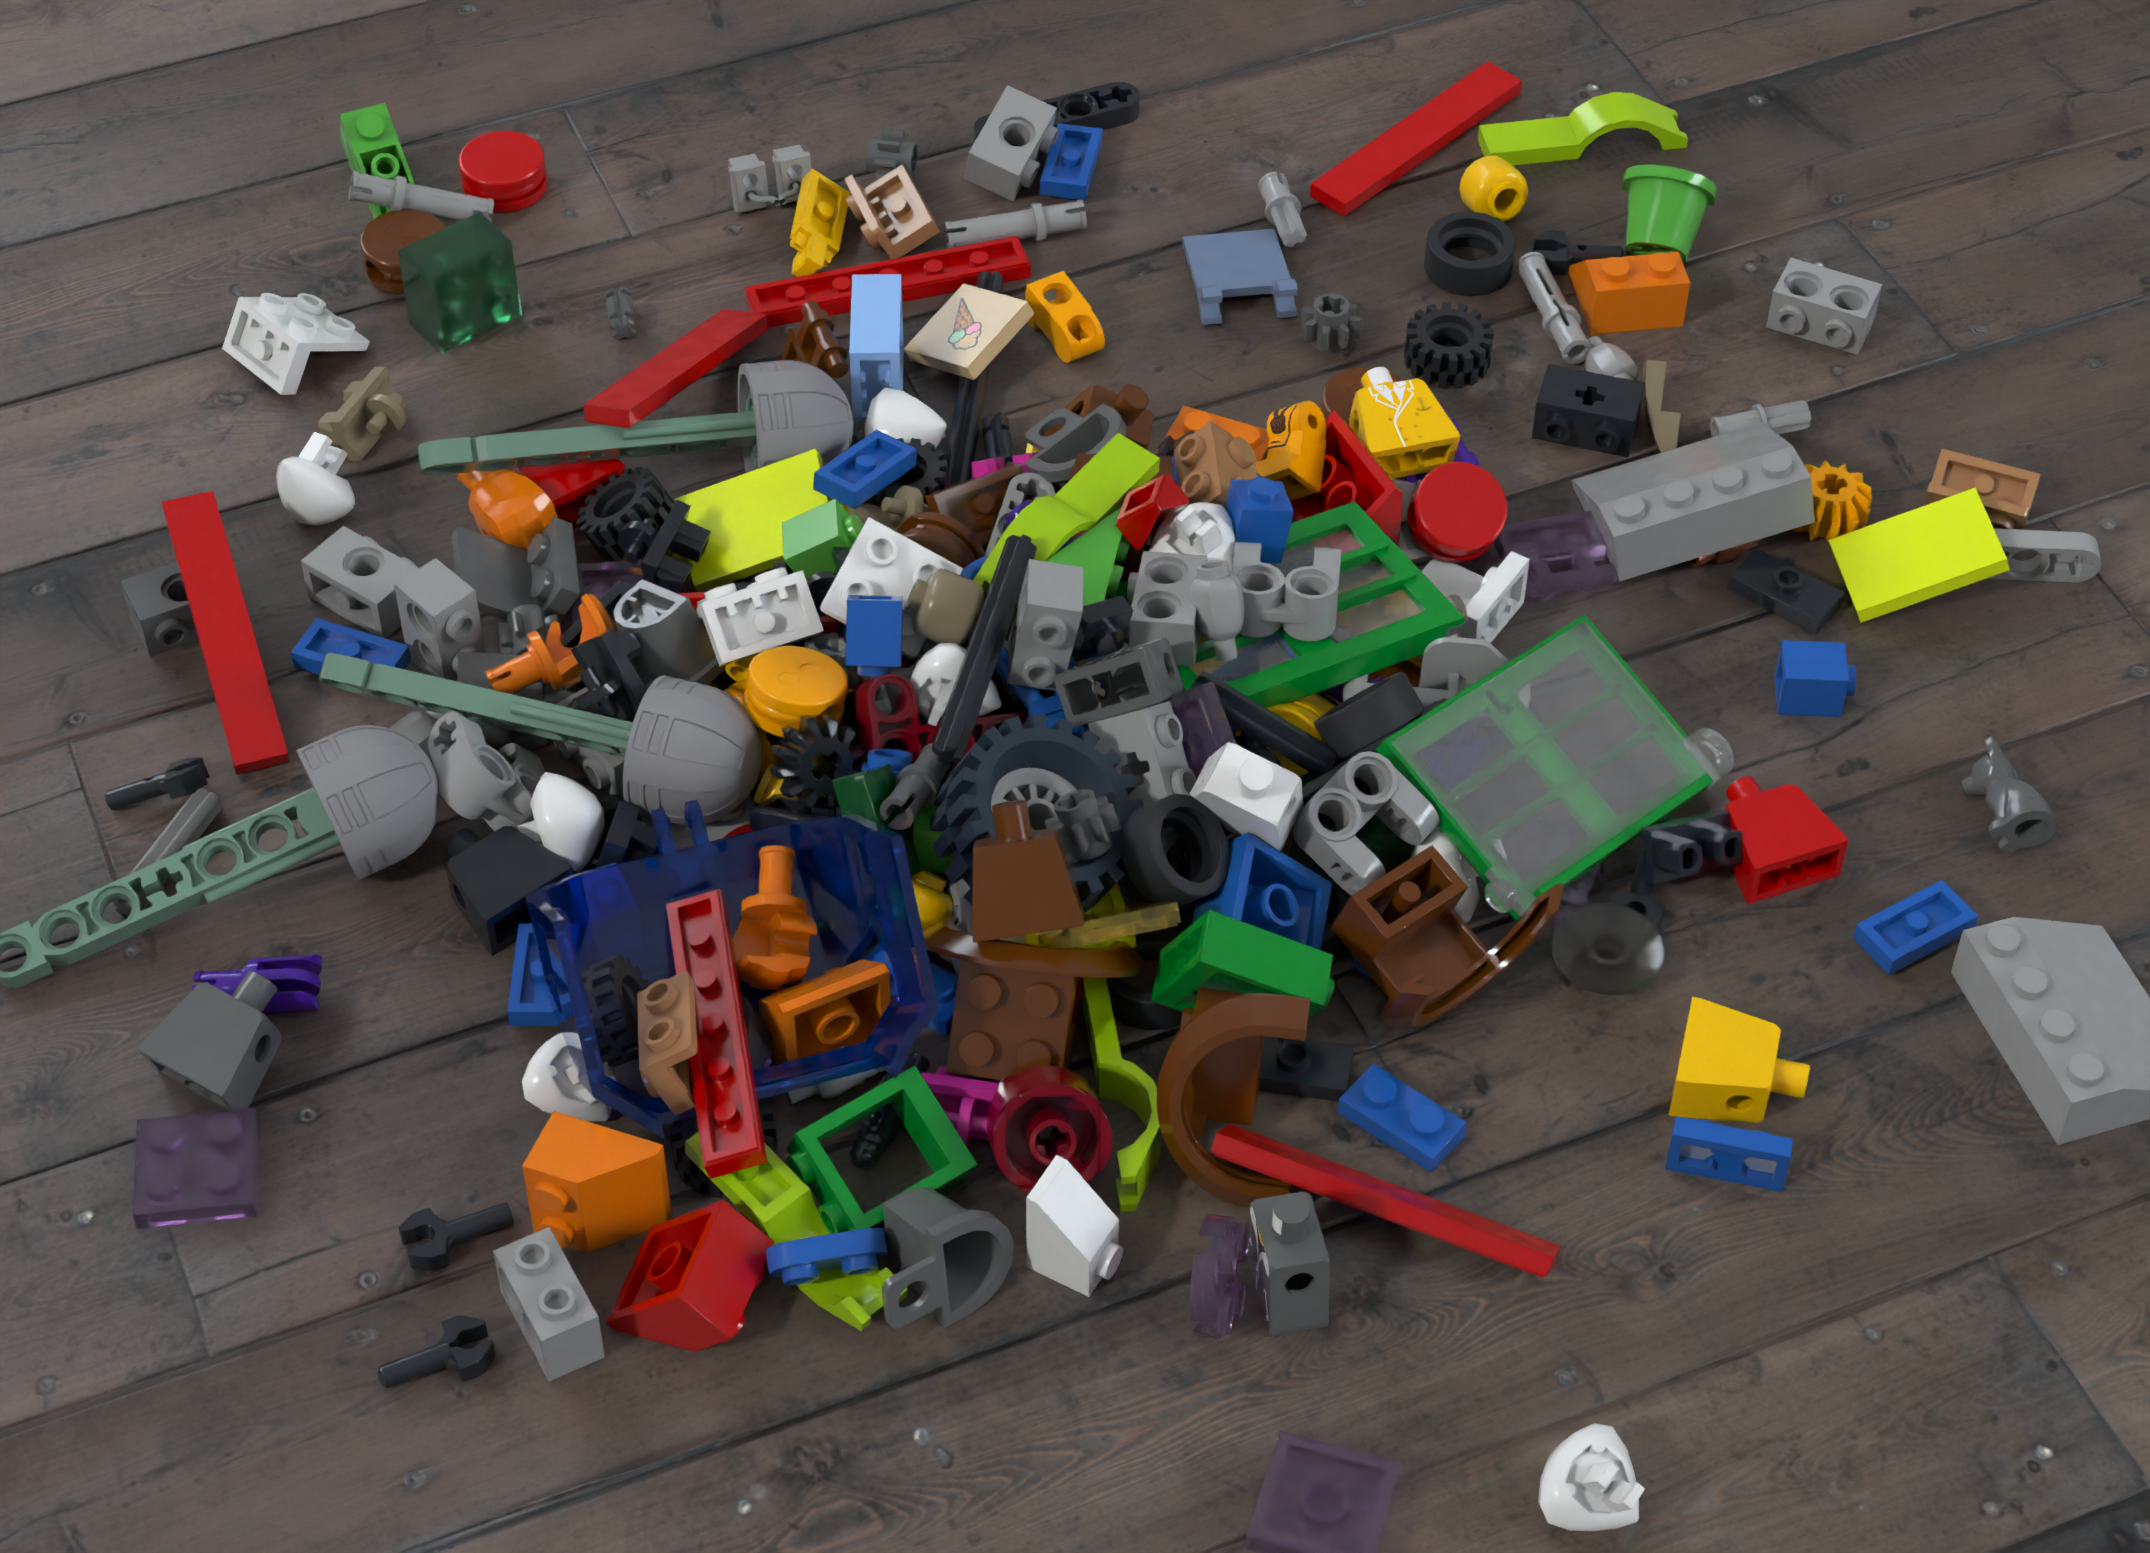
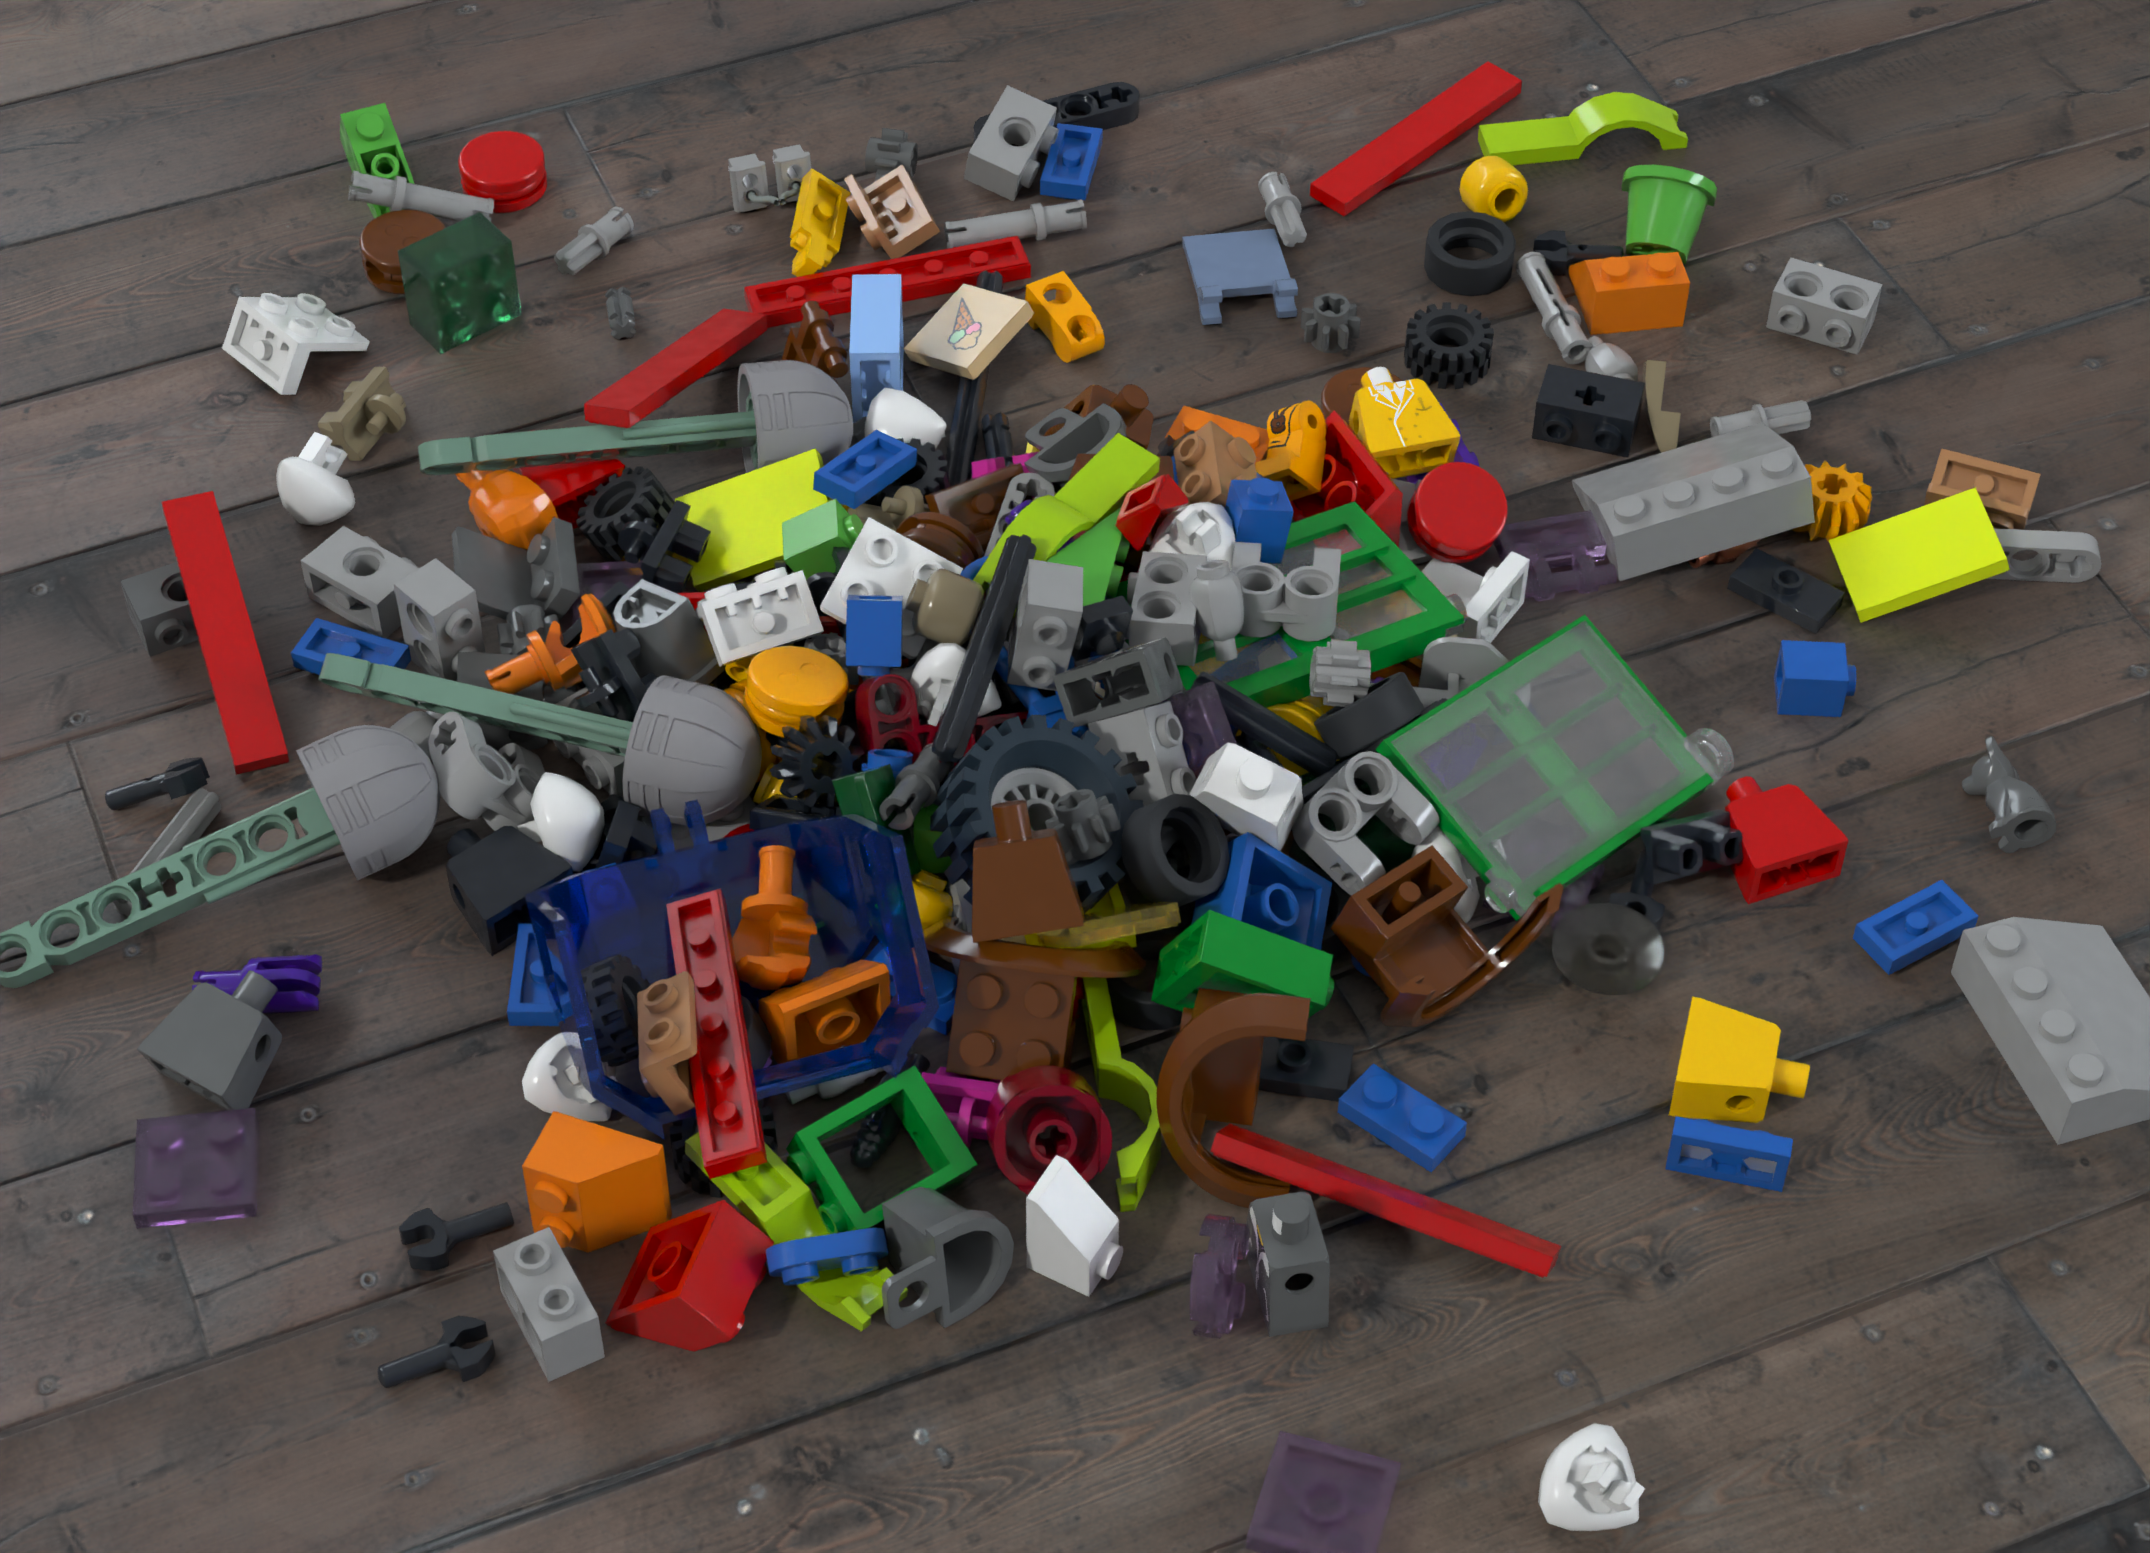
none -> light grey axle [554,206,634,275]
none -> light grey gear [1309,639,1371,707]

